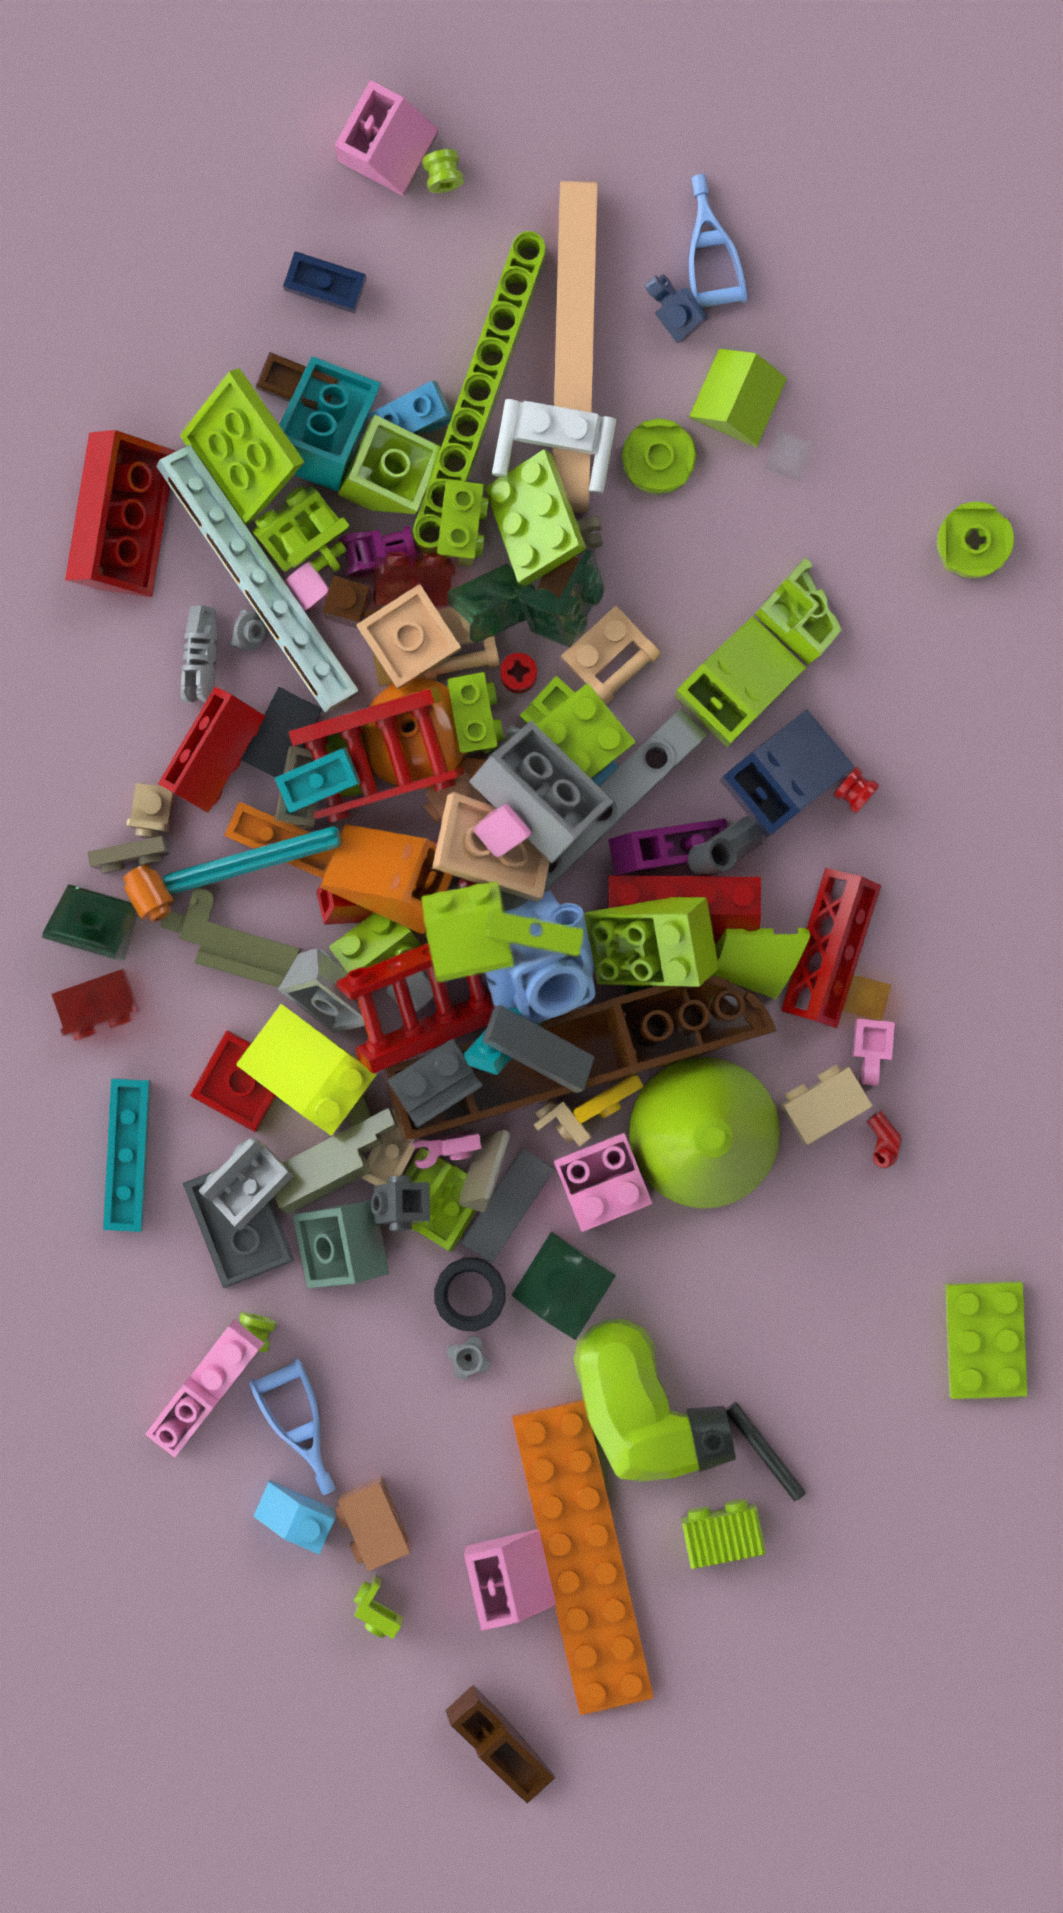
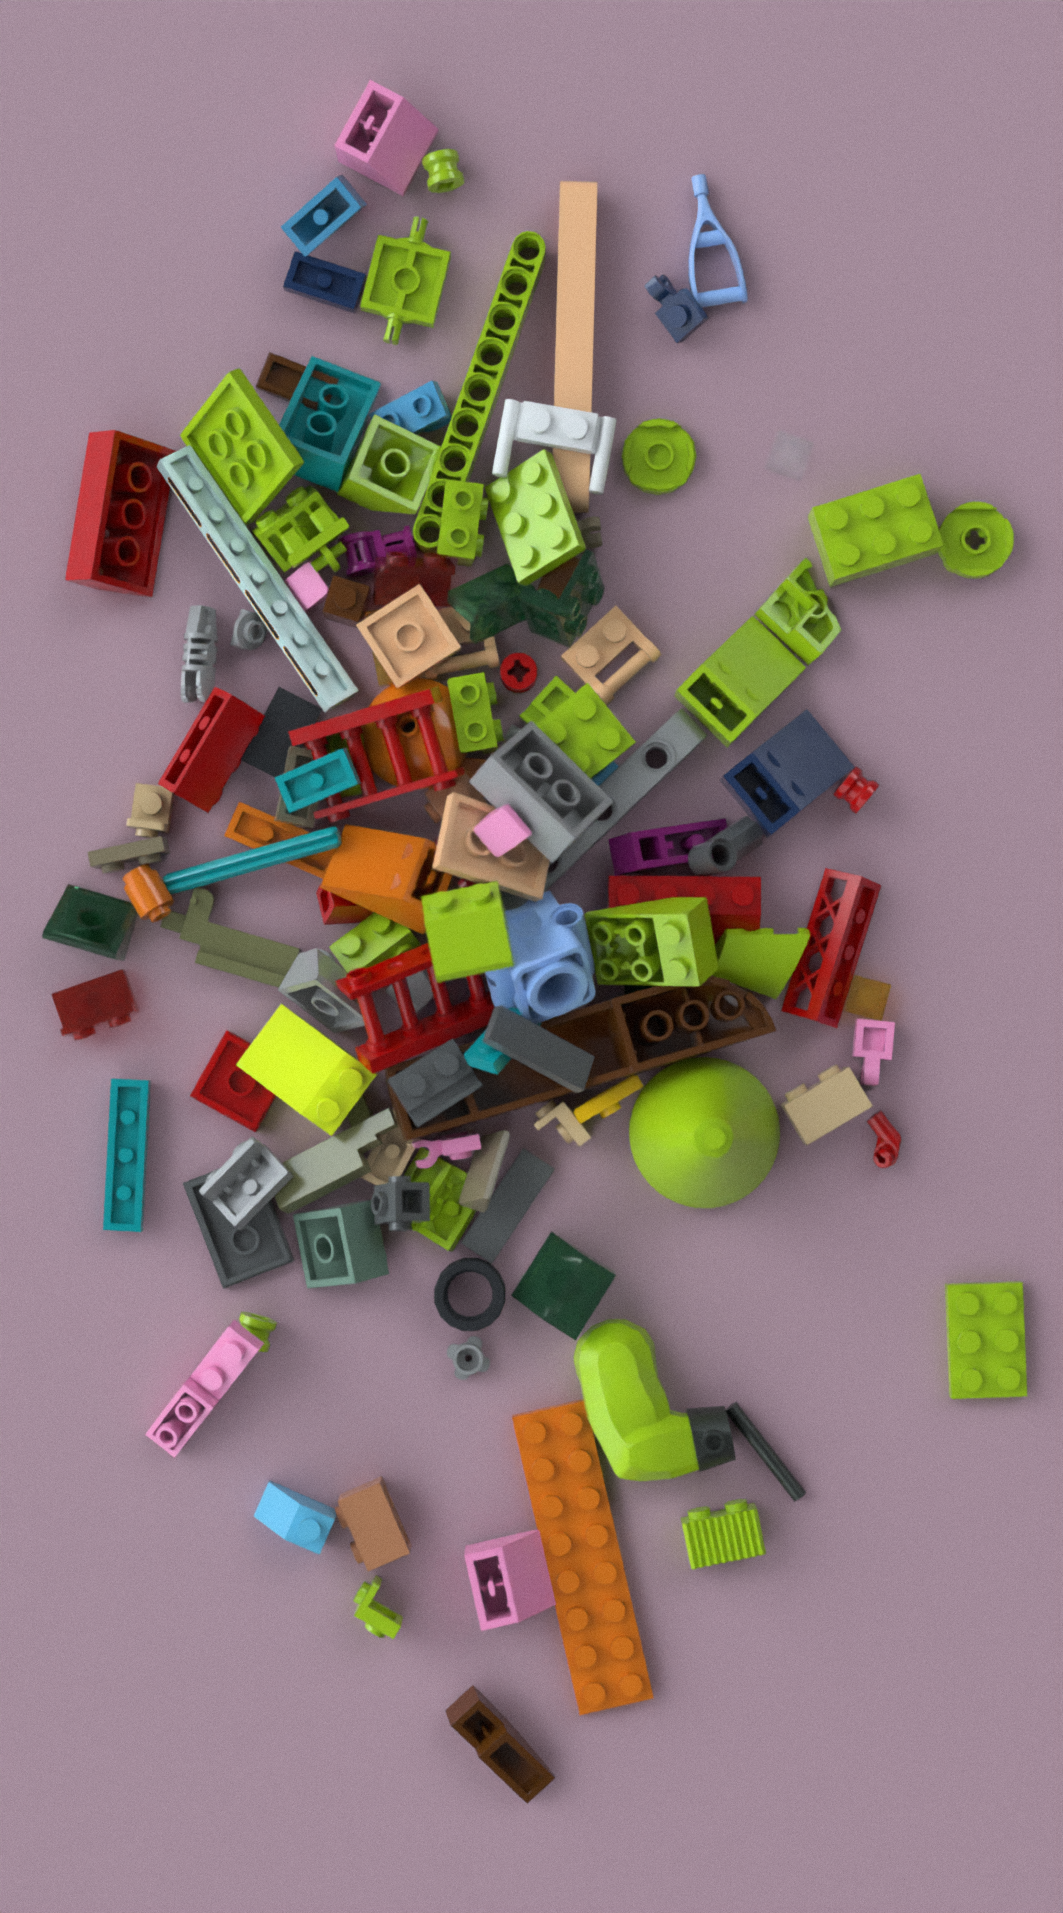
light blue piece [249,1359,336,1495] -> none
lime piece [485,910,584,957] -> none
bright pink slope [553,1133,652,1232] -> none
lime slope [689,349,787,448] -> none
none -> dark azure slope [281,174,367,257]
none -> lime plate [360,217,451,345]
none -> lime brick [807,473,944,587]

